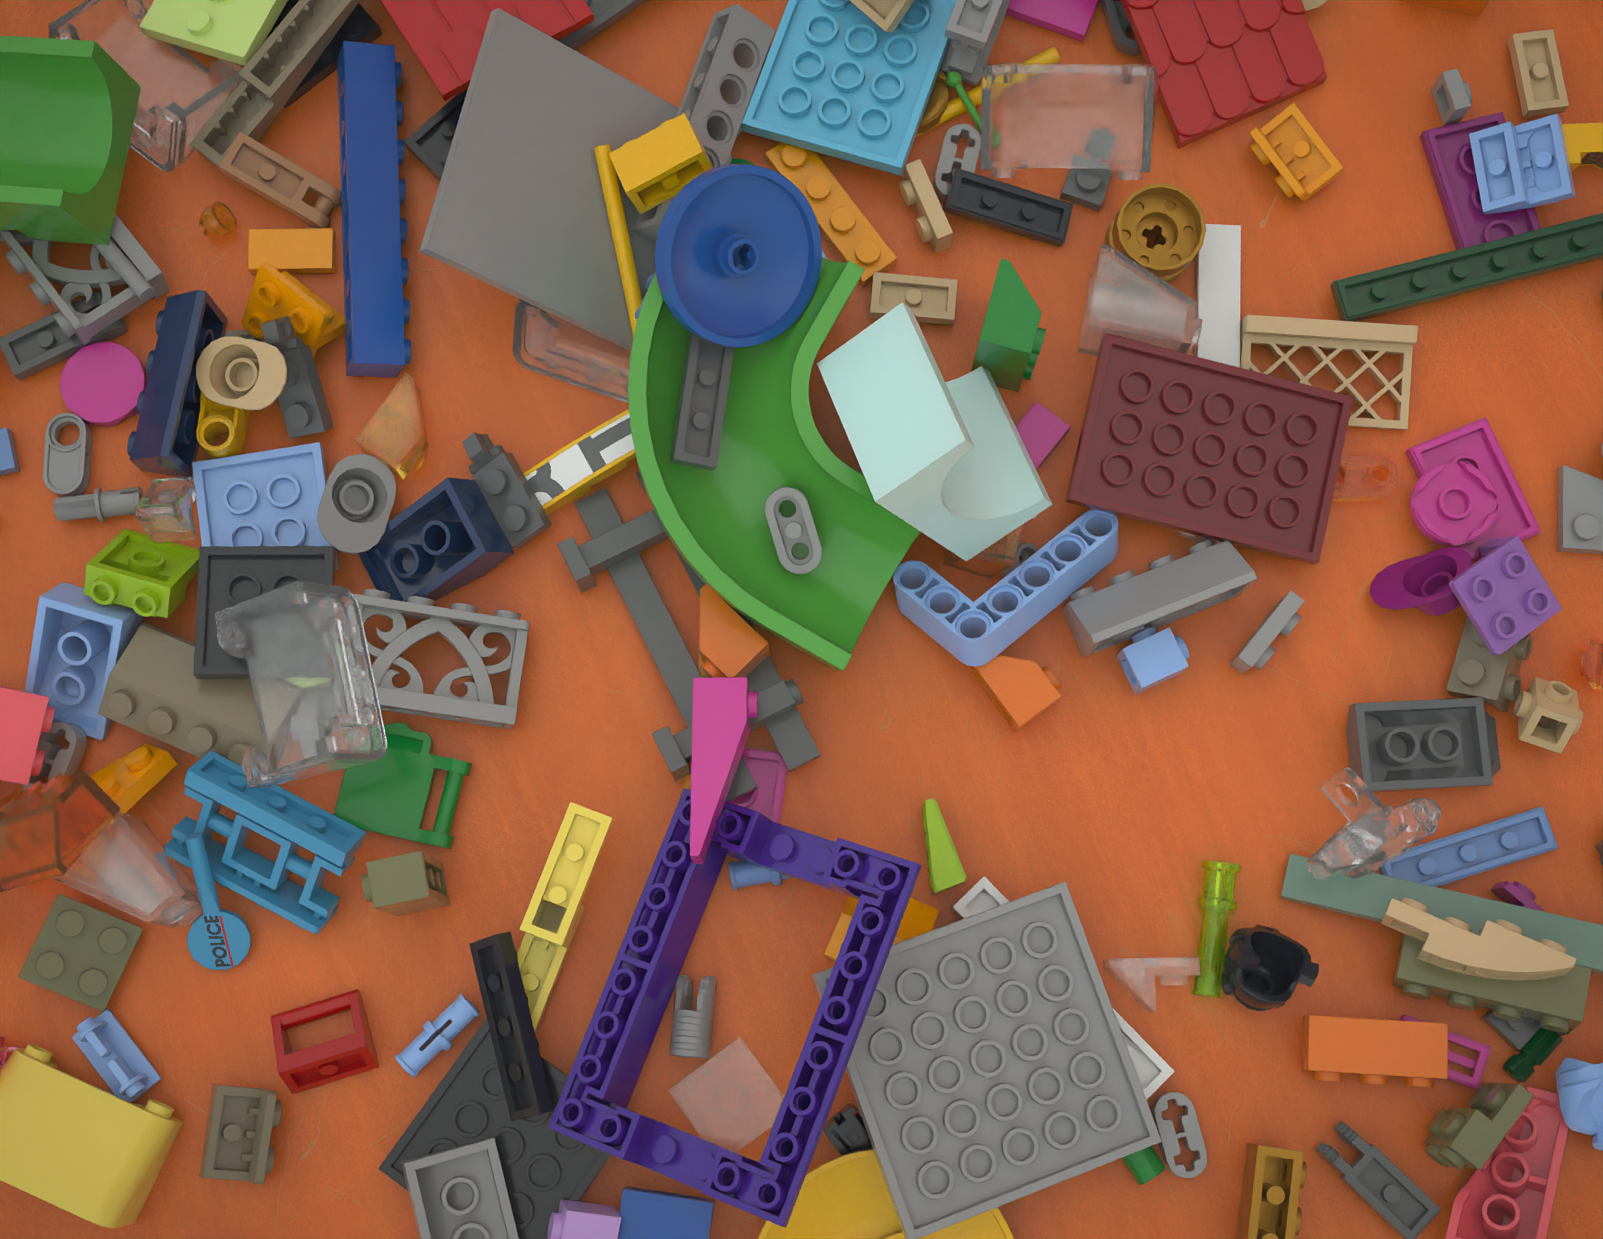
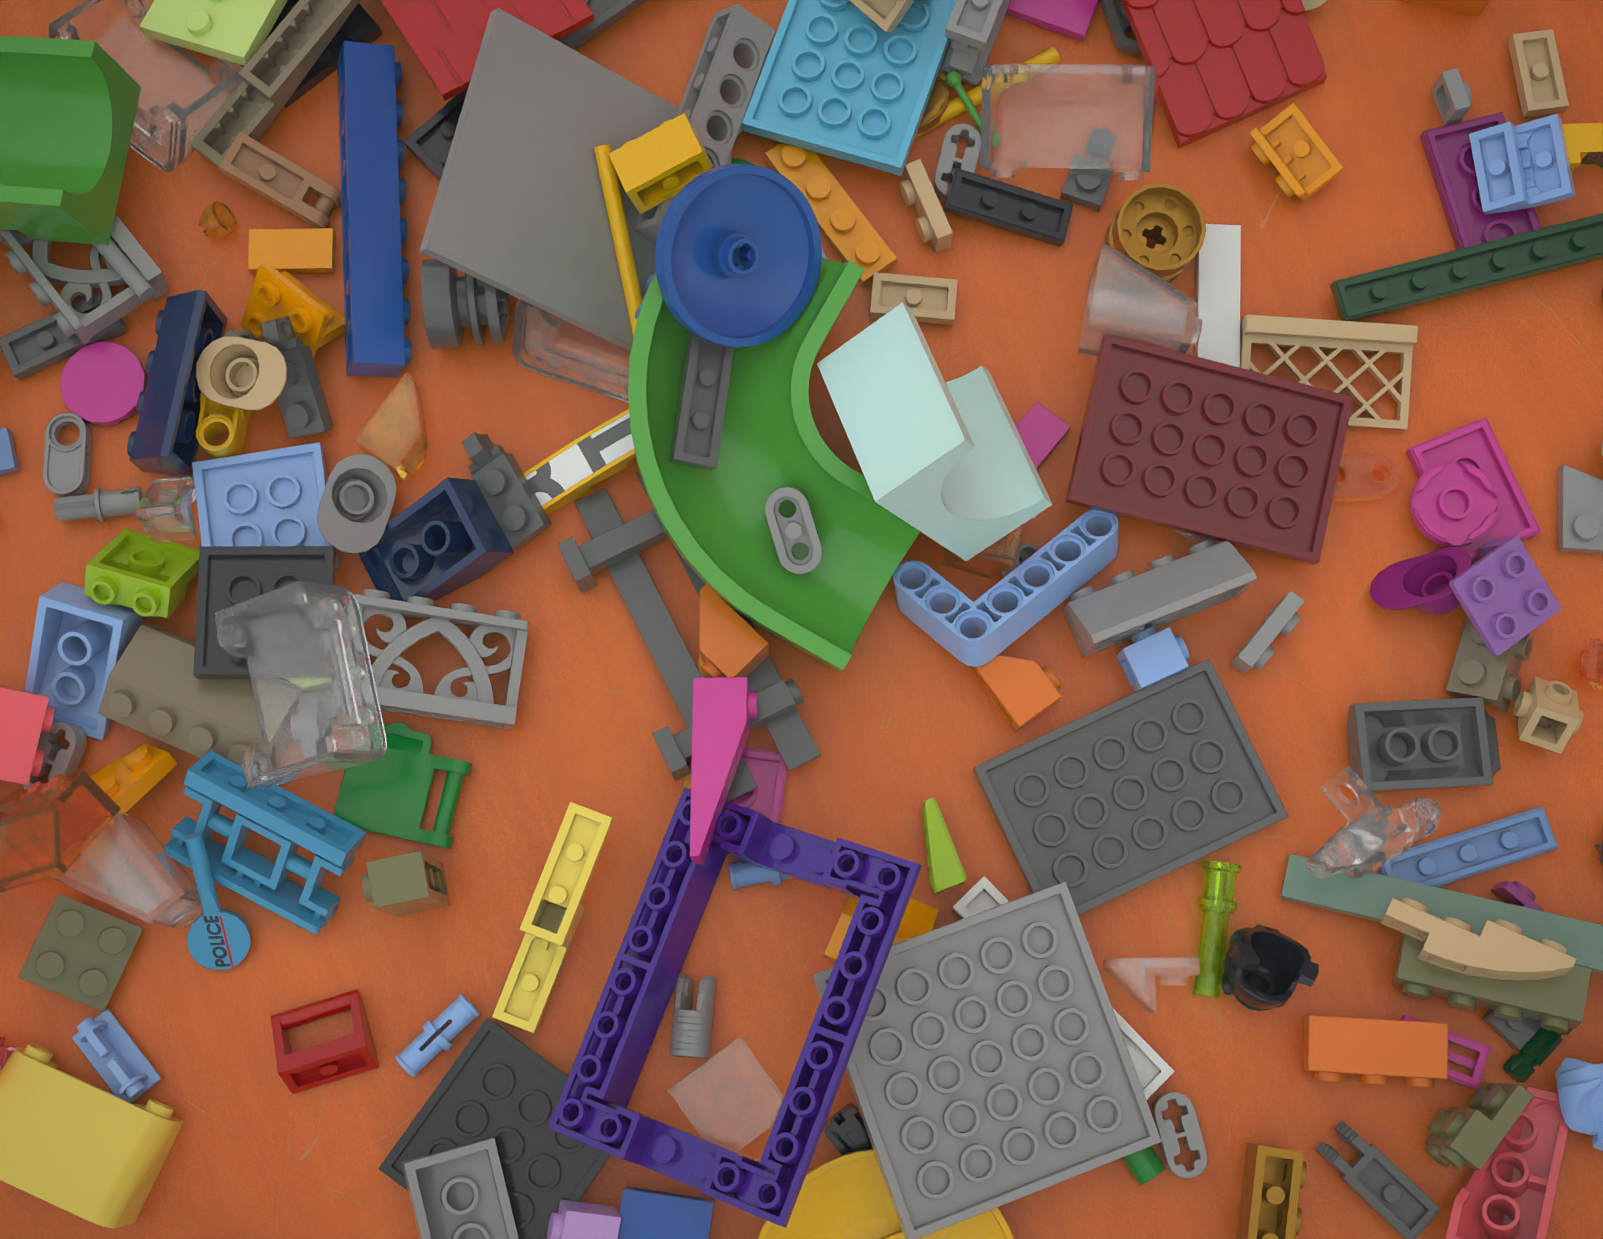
dark tan bracket [199,1084,281,1184] -> none
black plate [469,931,553,1122] -> none
green slope [971,259,1046,392] -> none
none -> dark grey wheel [421,259,510,349]
none -> dark grey plate [973,659,1289,915]

